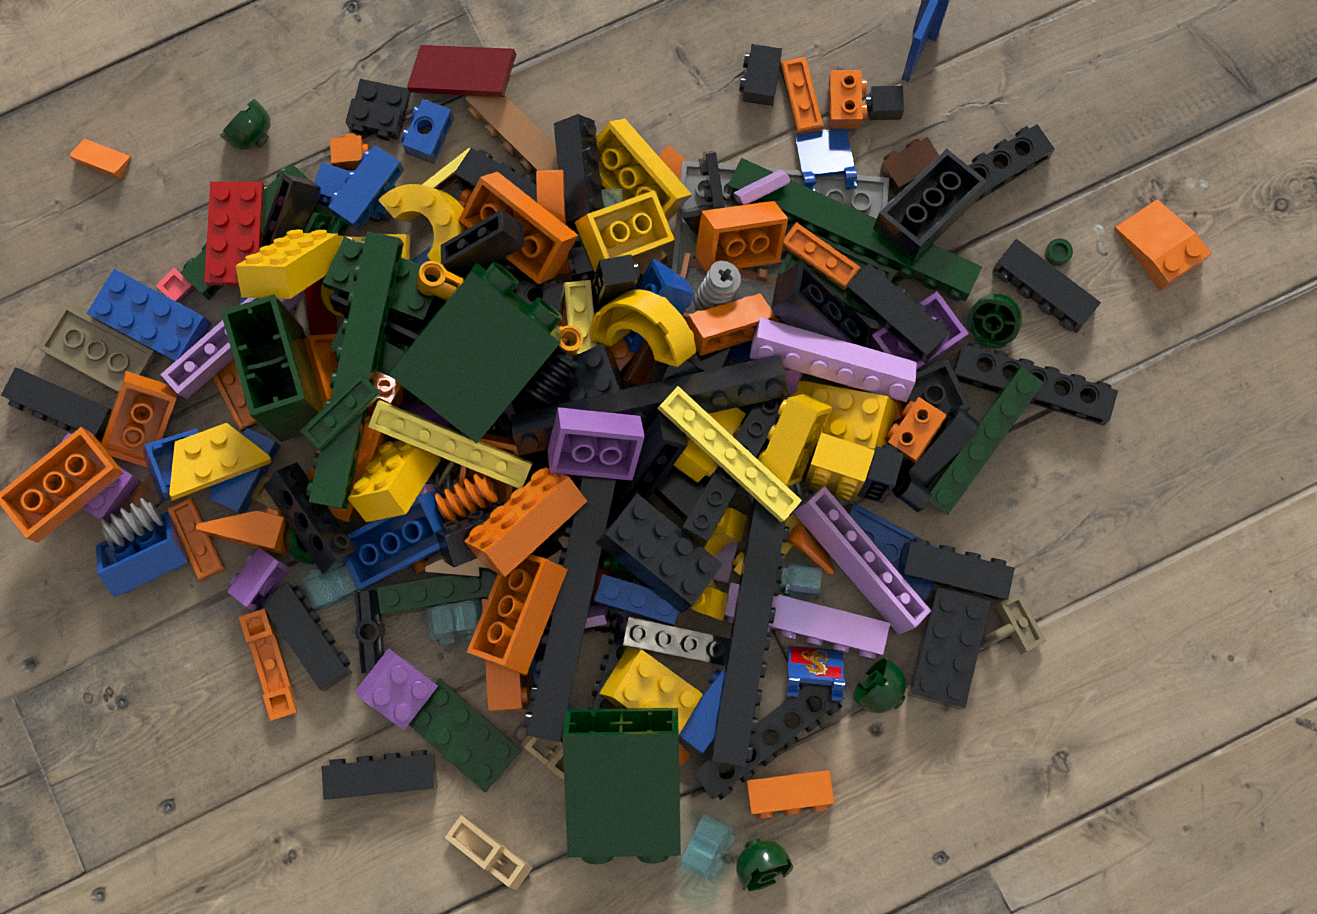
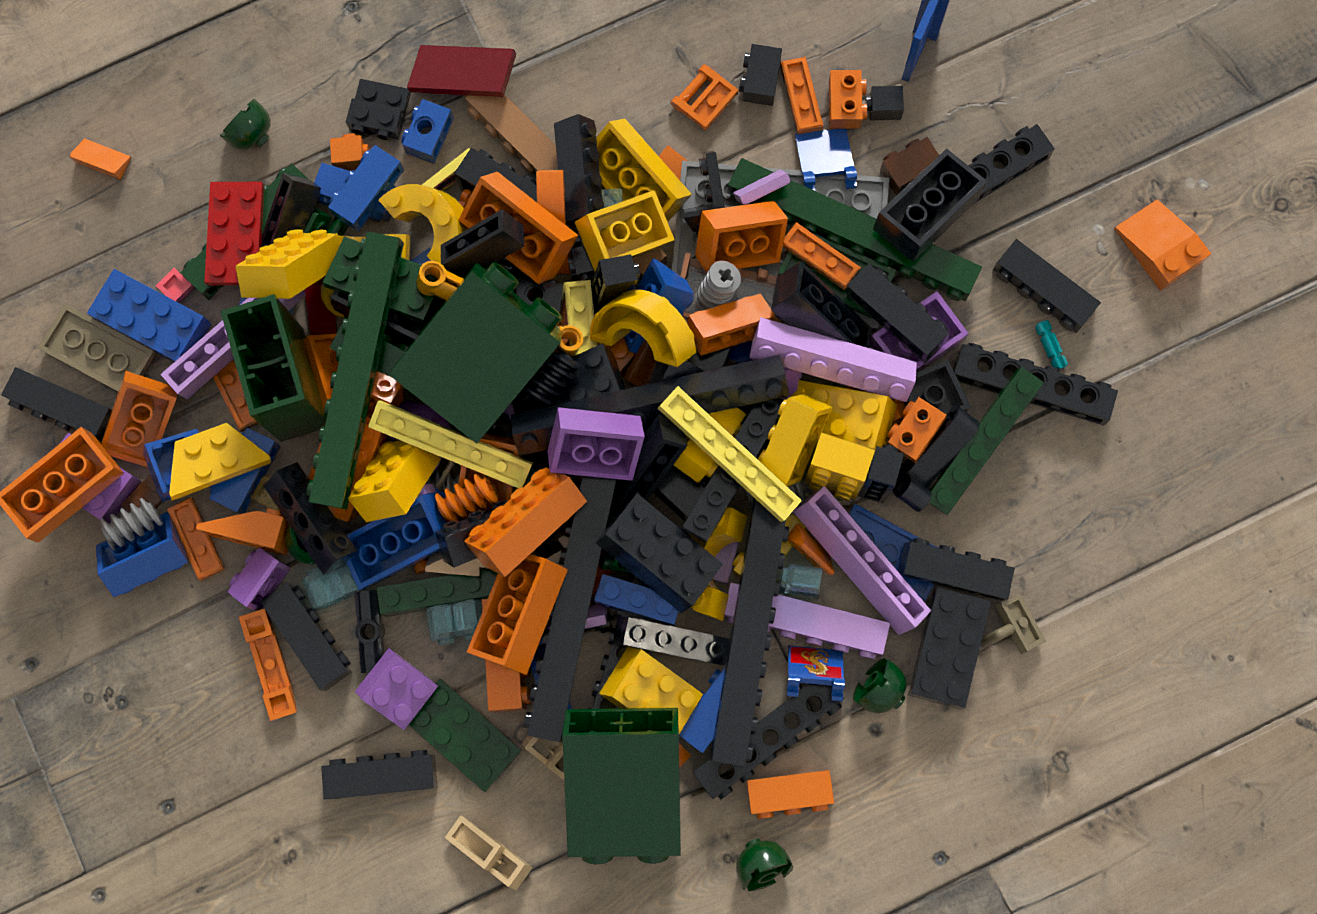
dark green tile [300,373,381,452] -> none
clear light blue brick [679,813,736,880] -> none
dark green cylinder [967,294,1022,348] -> none
dark green tile [1045,238,1073,266] -> none
none -> orange plate [670,64,738,131]
none -> teal axle [1035,320,1068,370]

